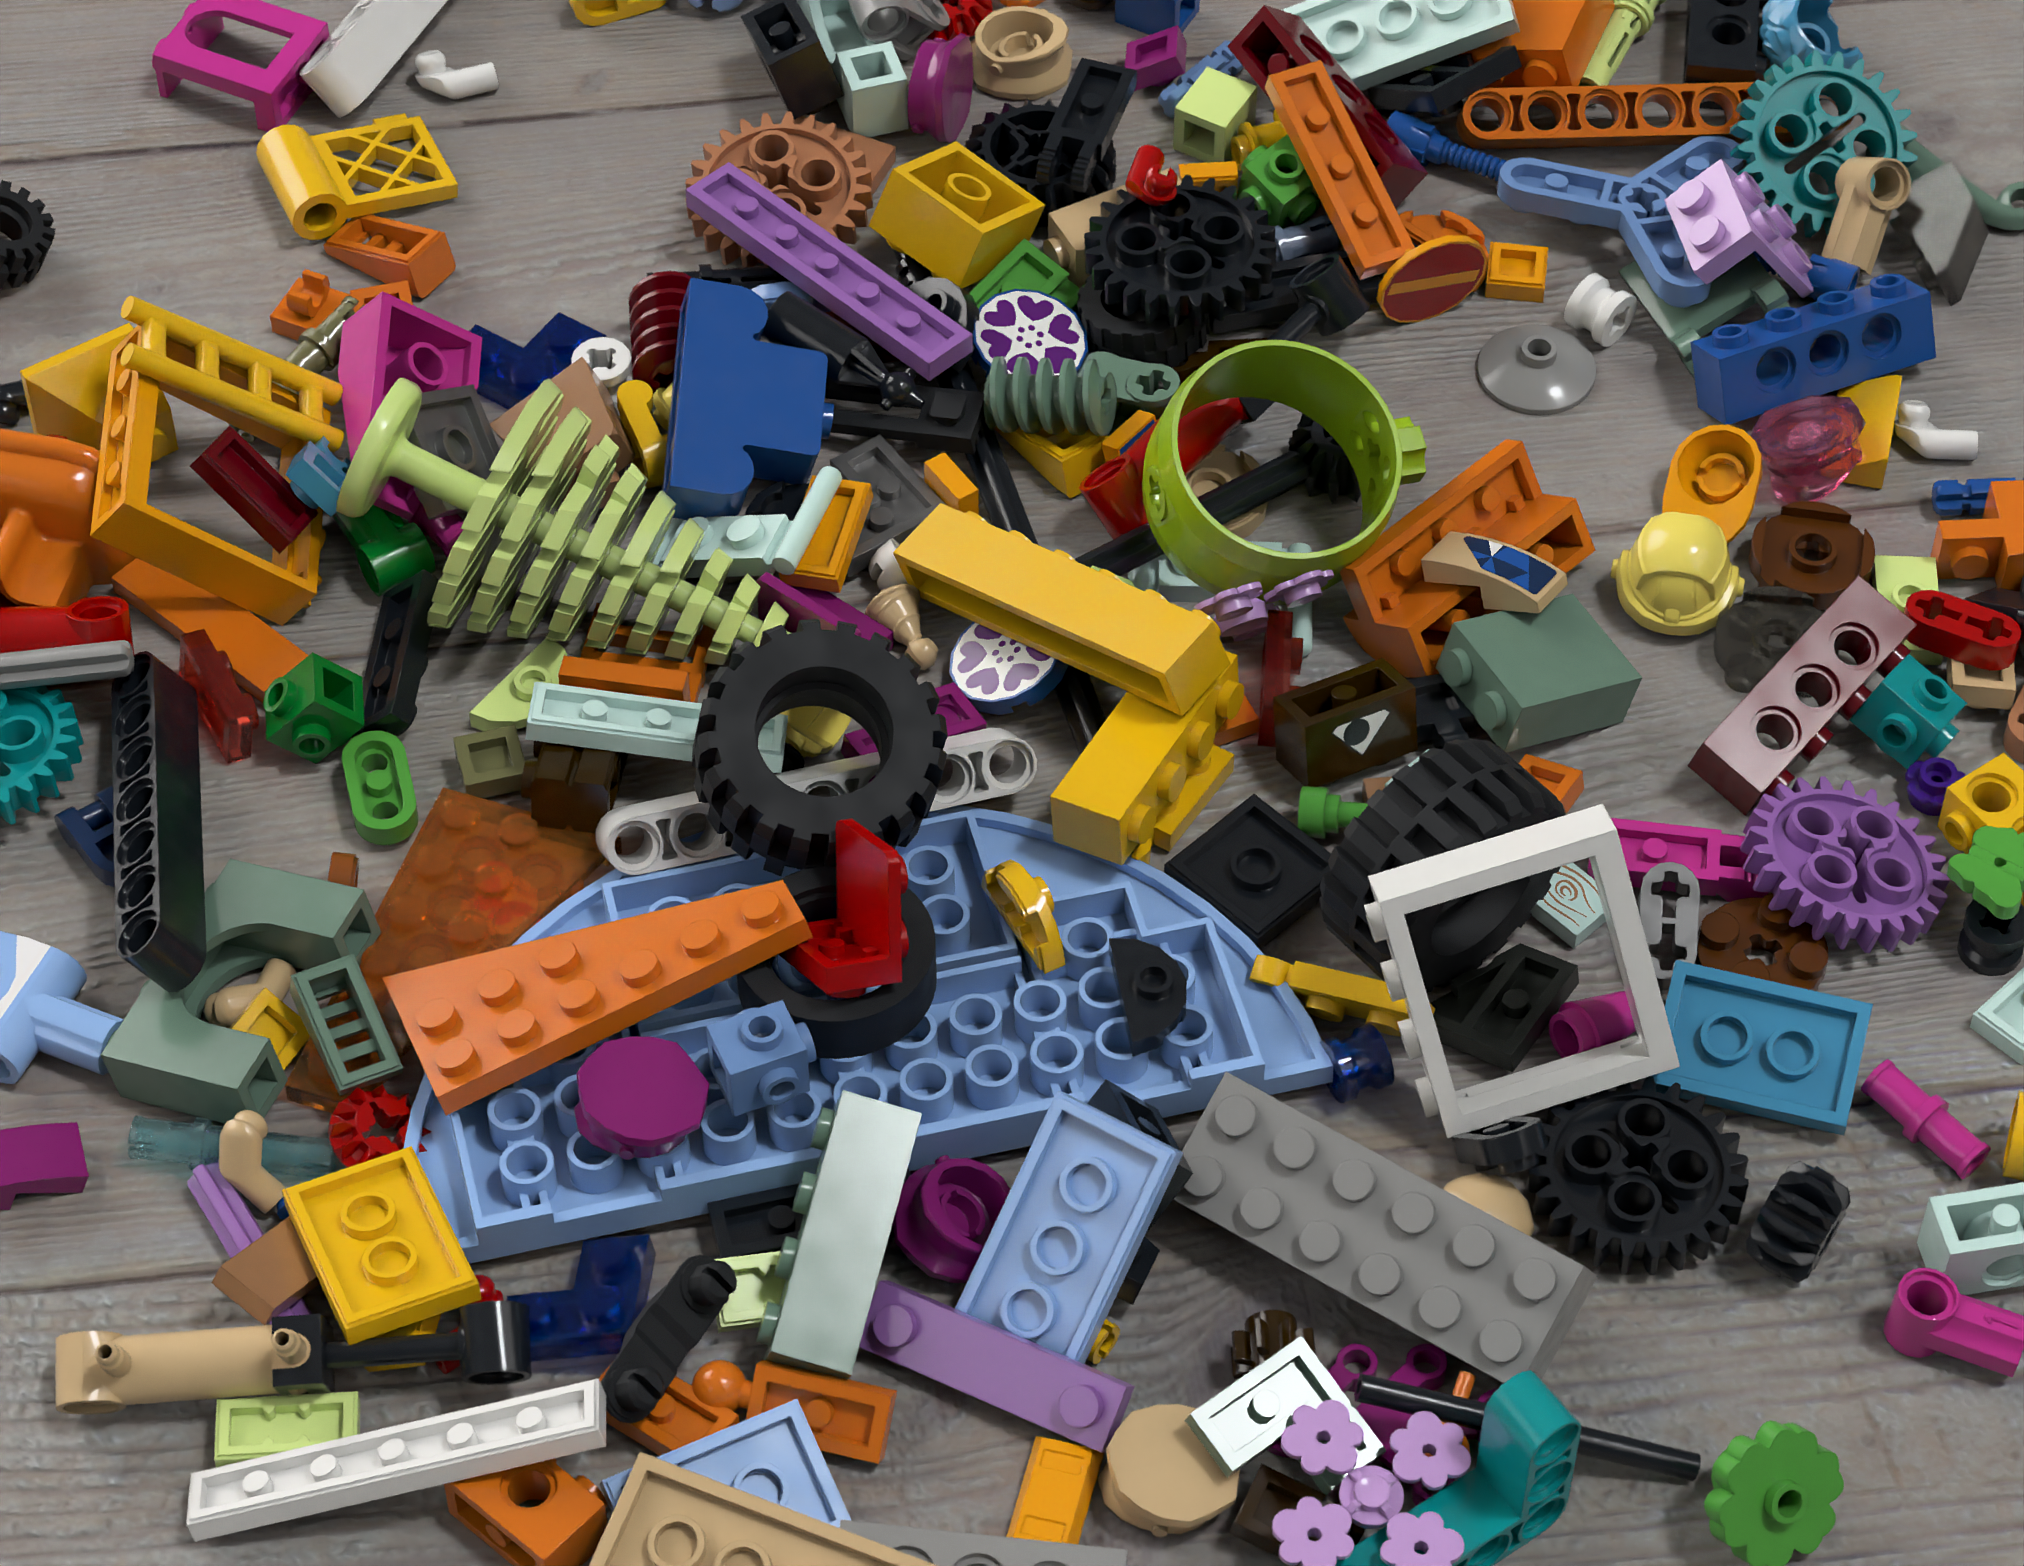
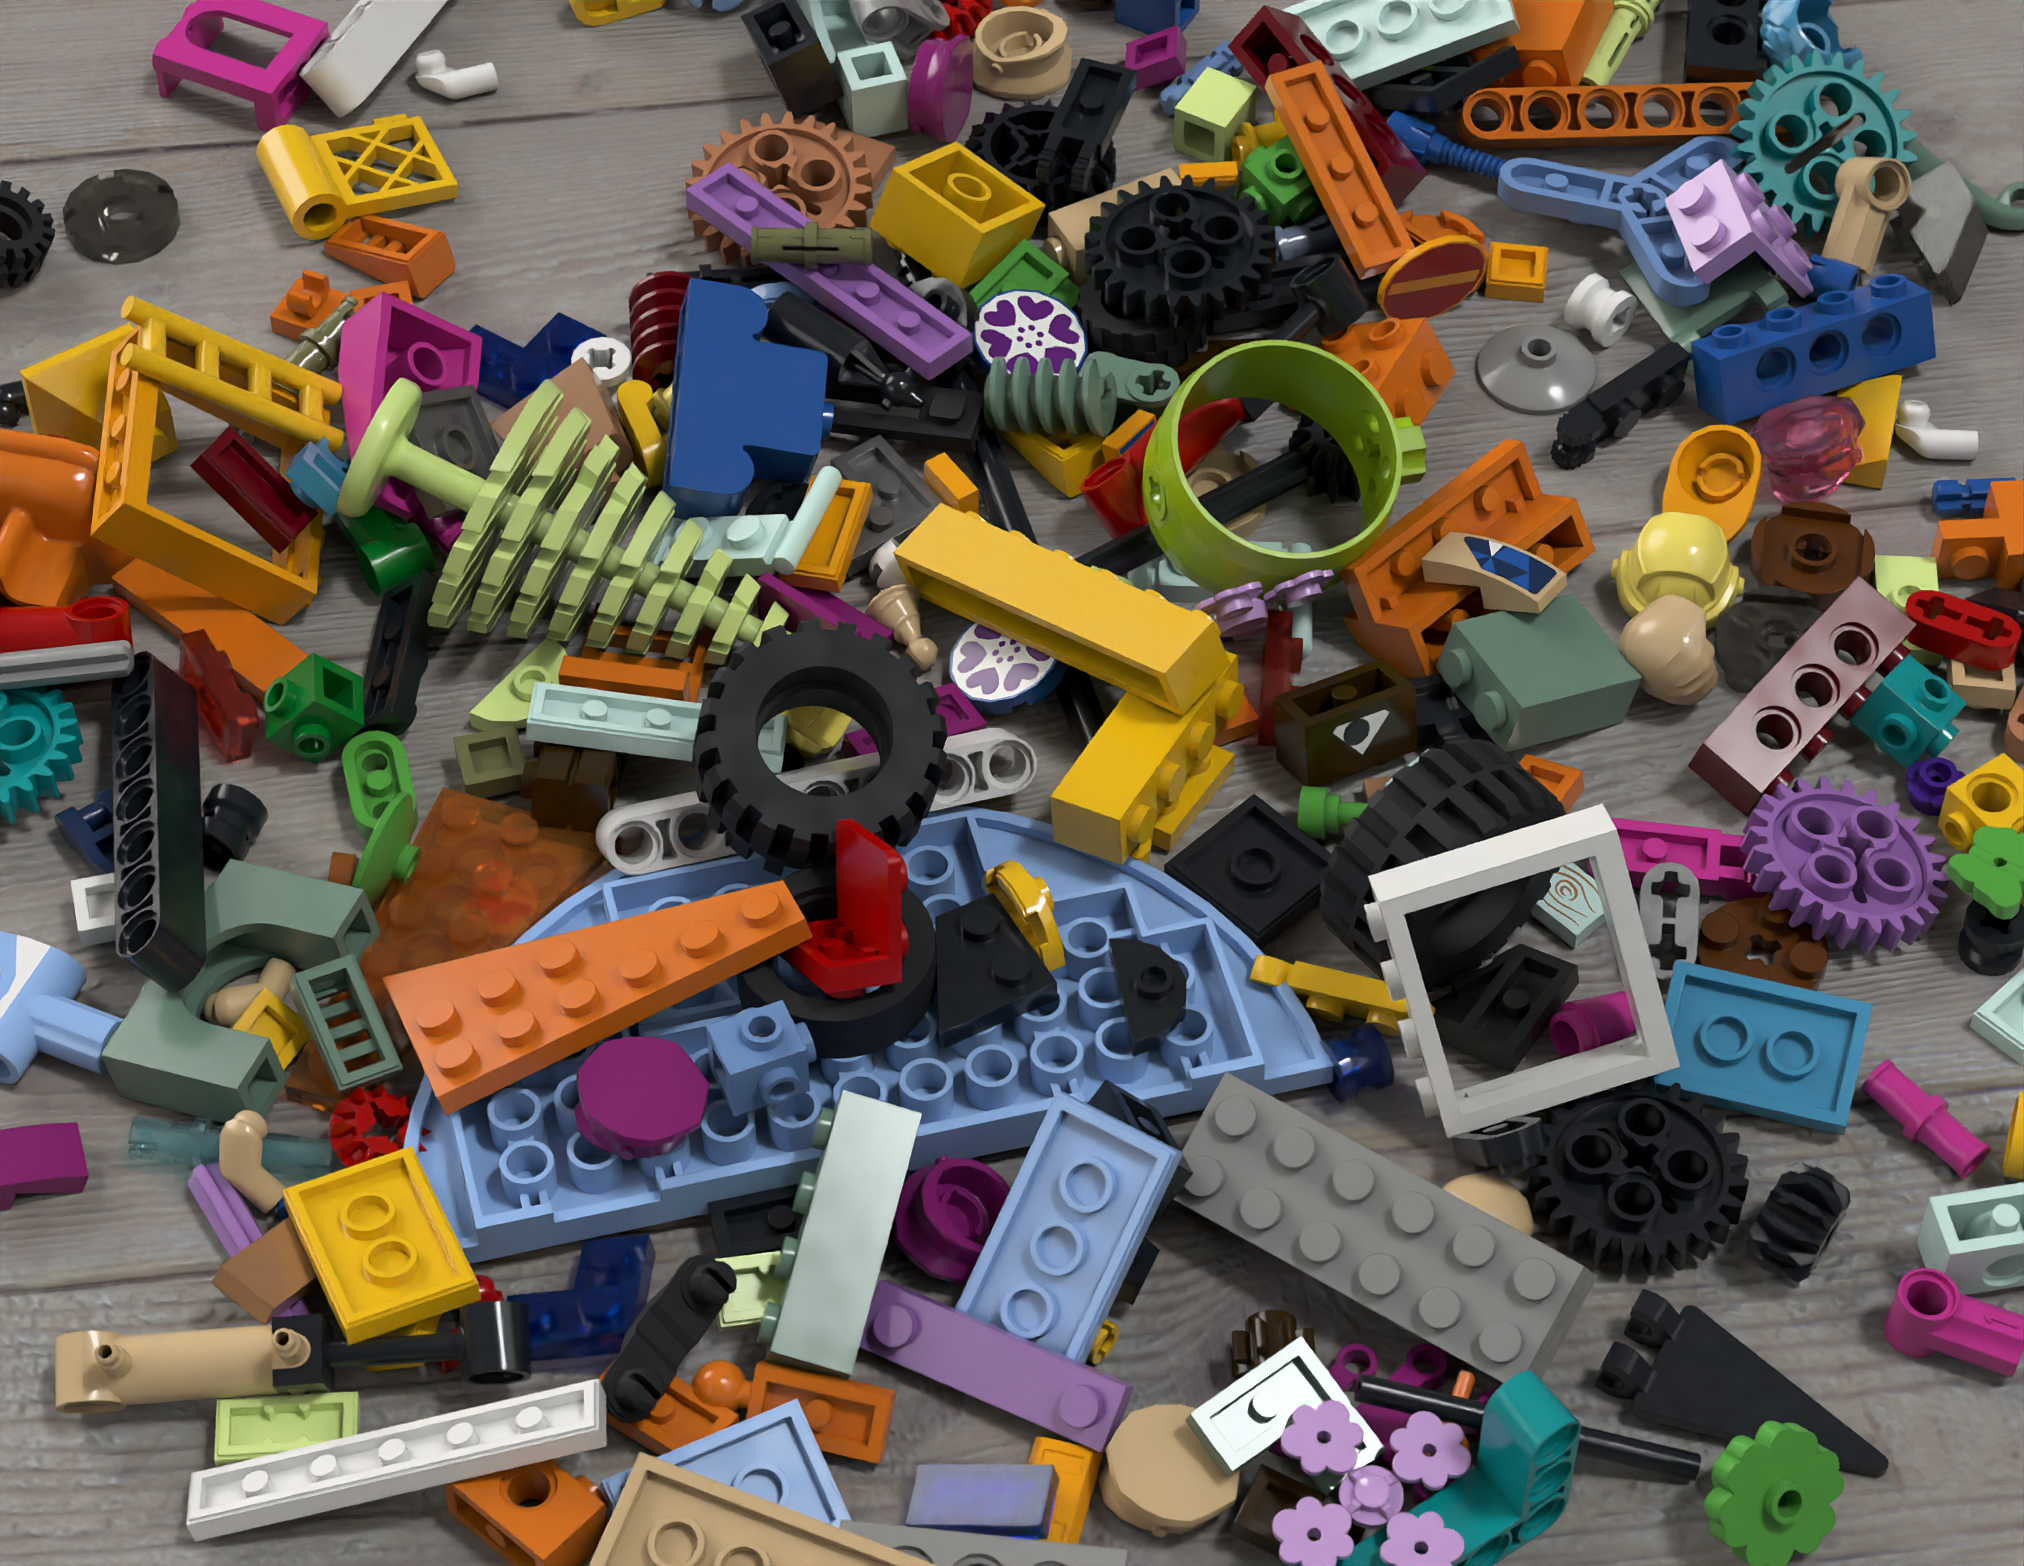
red arm [1125,145,1178,207] -> none
none -> clear smoke tile [63,169,181,265]
none -> white plate [71,873,115,947]
none -> black wheel [202,784,268,873]
none -> bright green dish [352,791,421,905]
none -> olive pin [751,222,872,270]
none -> clear blue tile [905,1464,1060,1539]
none -> black wing [935,893,1057,1048]
none -> orange bracket [1287,317,1456,426]
none -> black hinge [1550,341,1690,470]
none -> black flag [1595,1289,1889,1478]
none -> tan hair [1619,593,1718,705]

